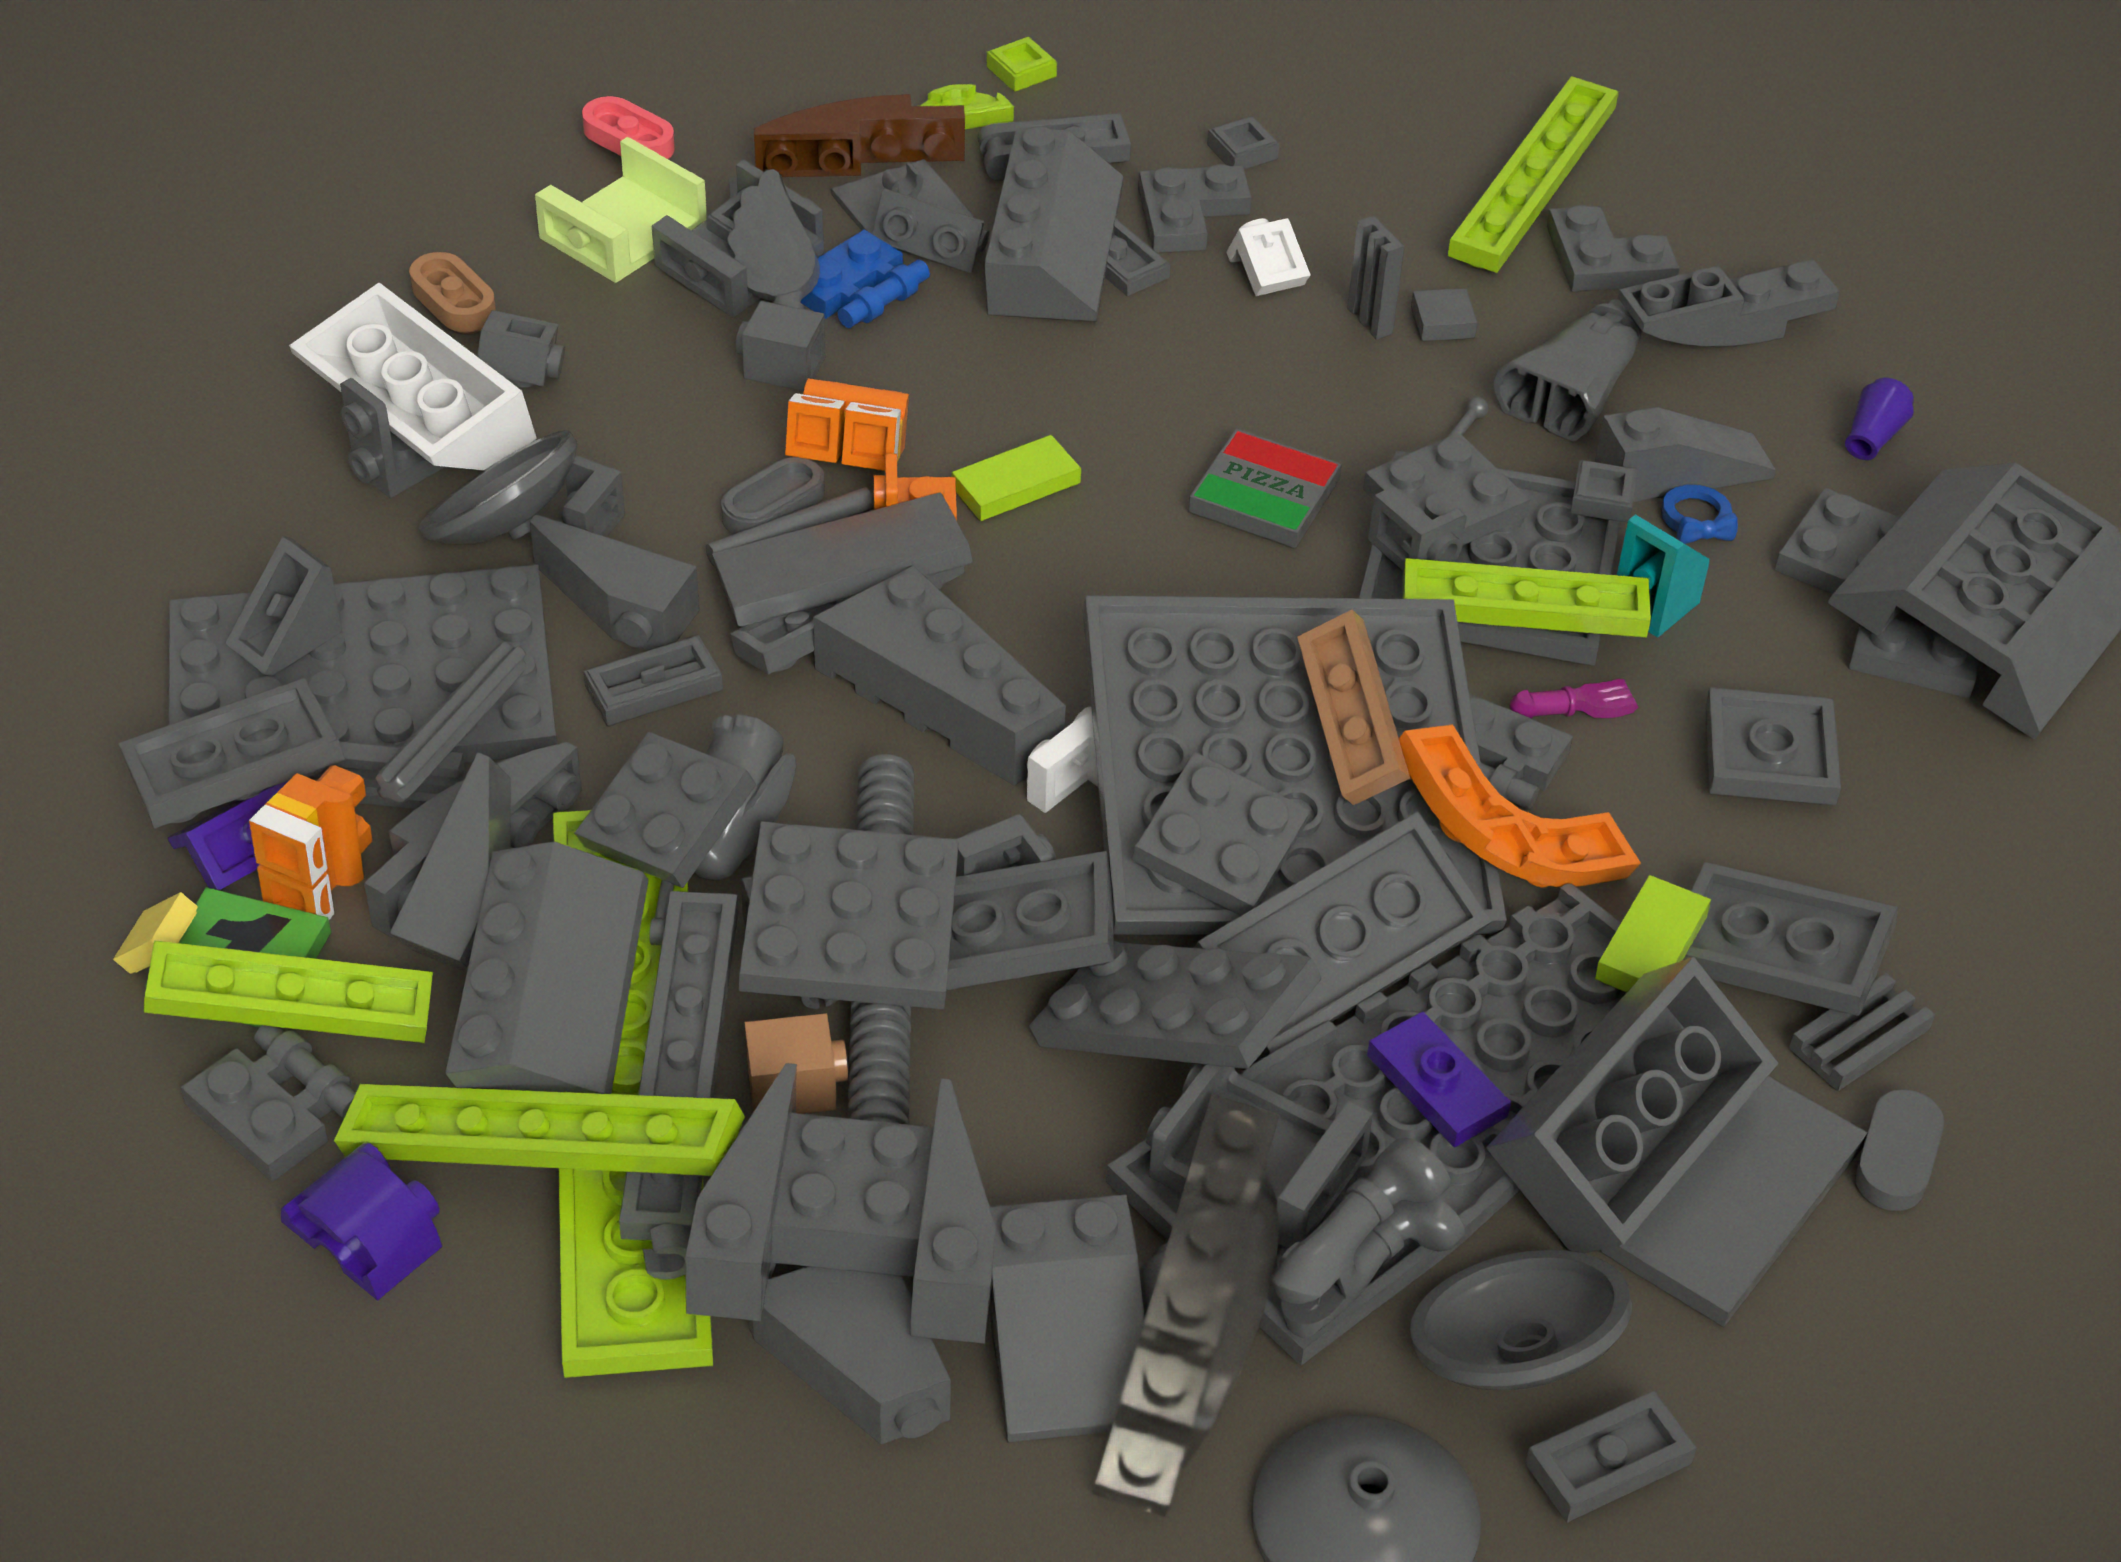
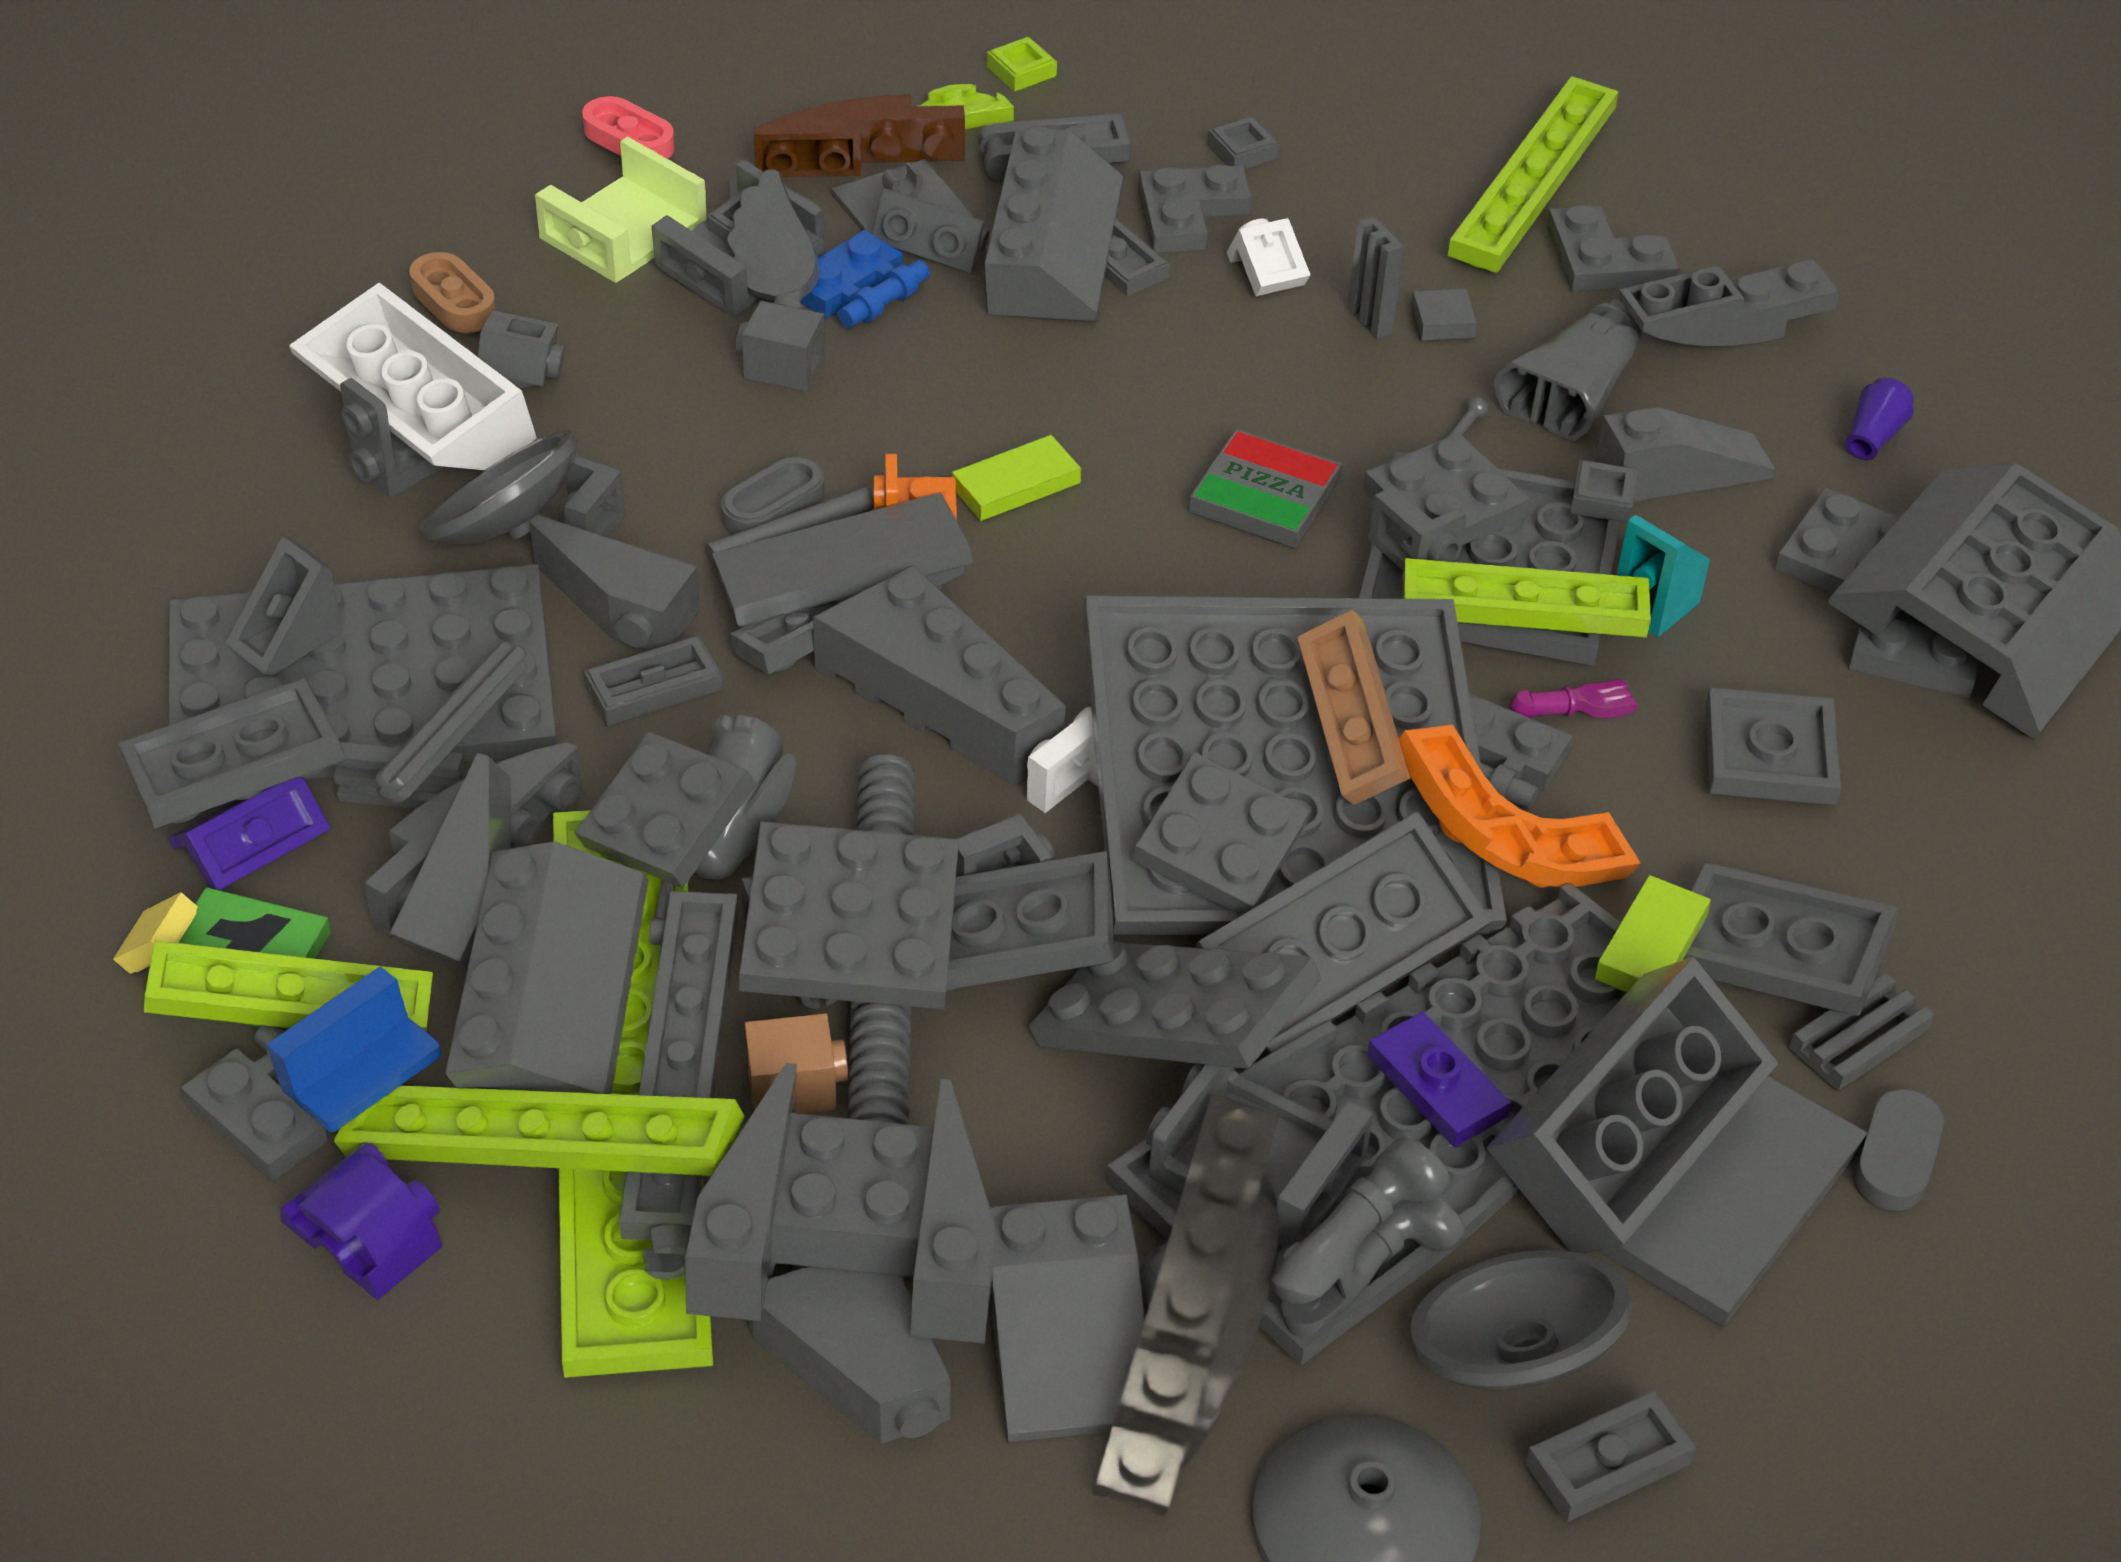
orange hips [249,765,372,920] -> none
orange hips [785,378,909,471] -> none
blue piece [1661,484,1738,544] -> none
none -> blue panel [266,966,442,1132]

